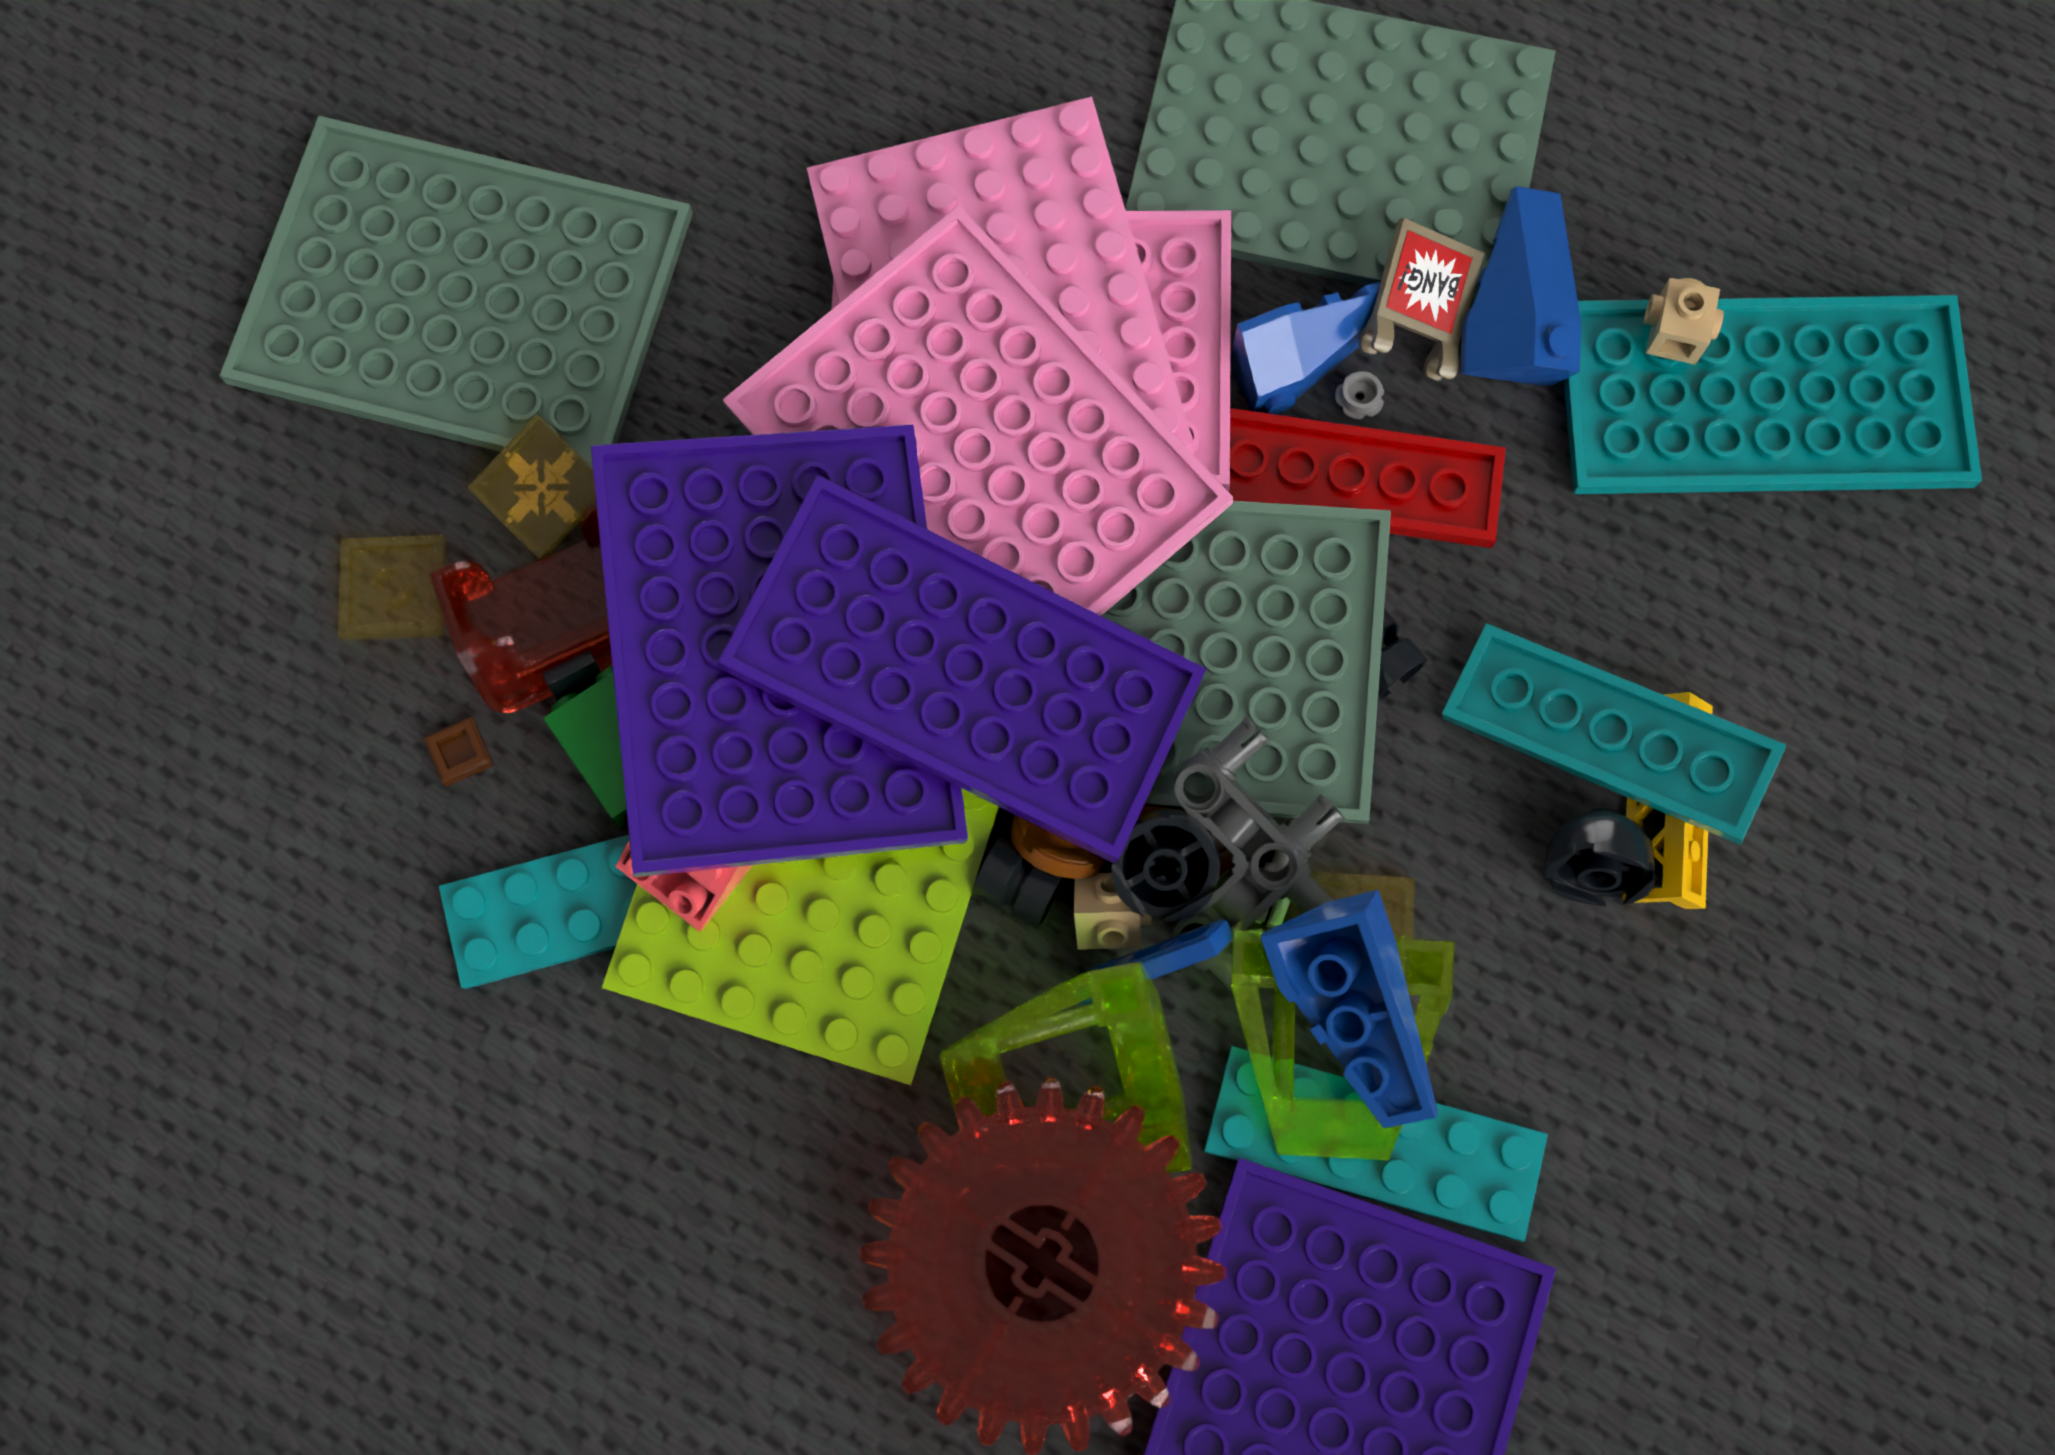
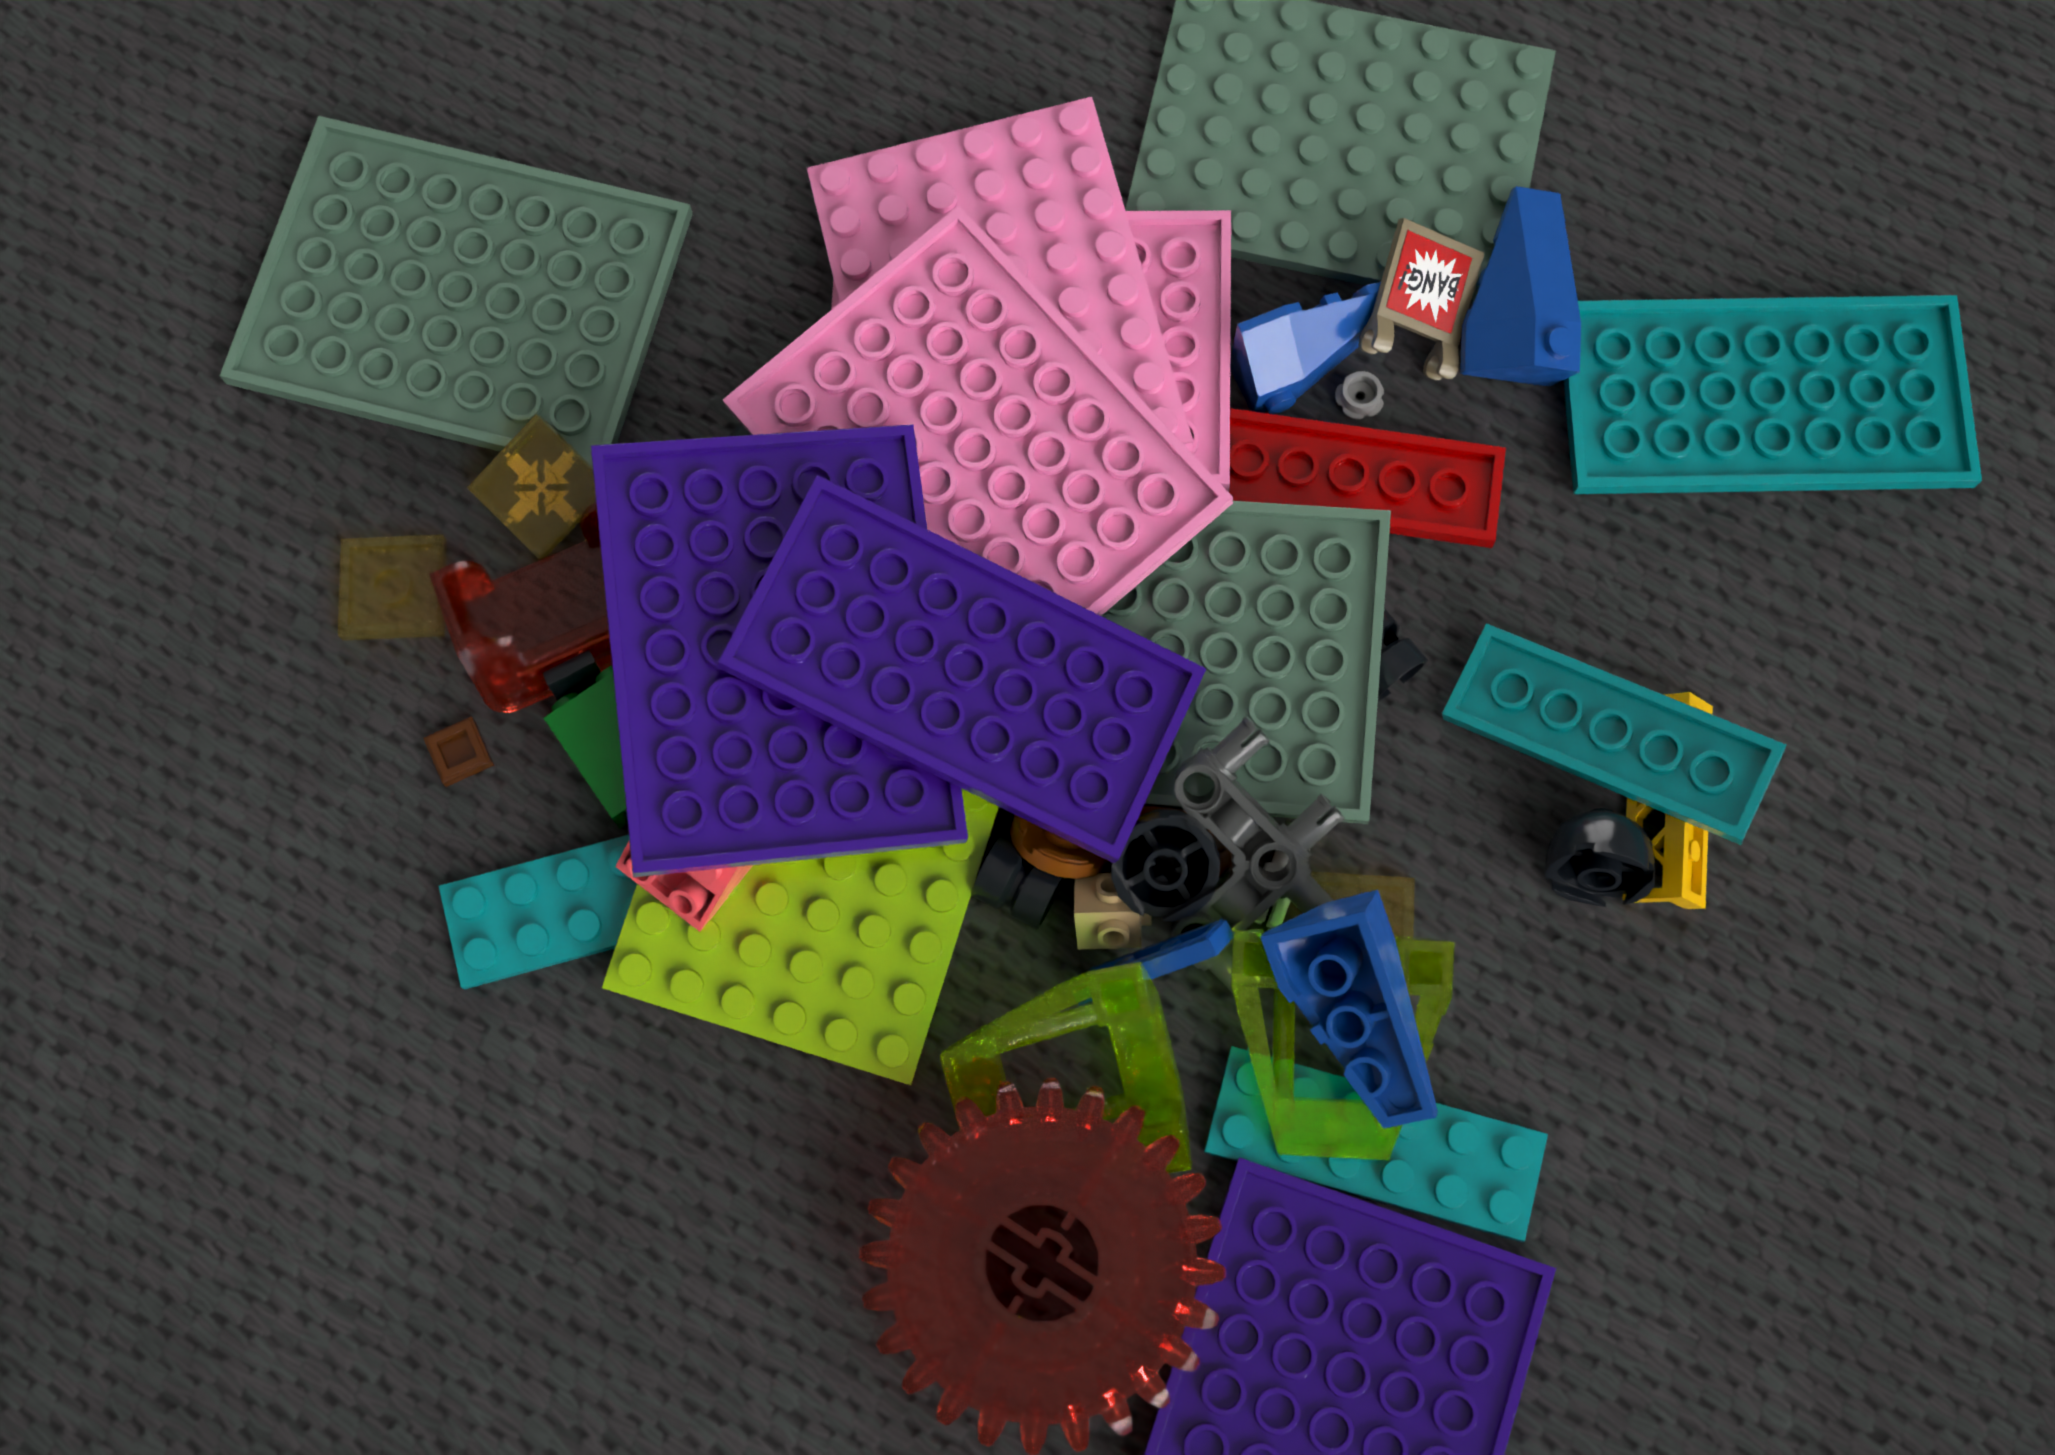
tan brick [1644,278,1724,365] -> none

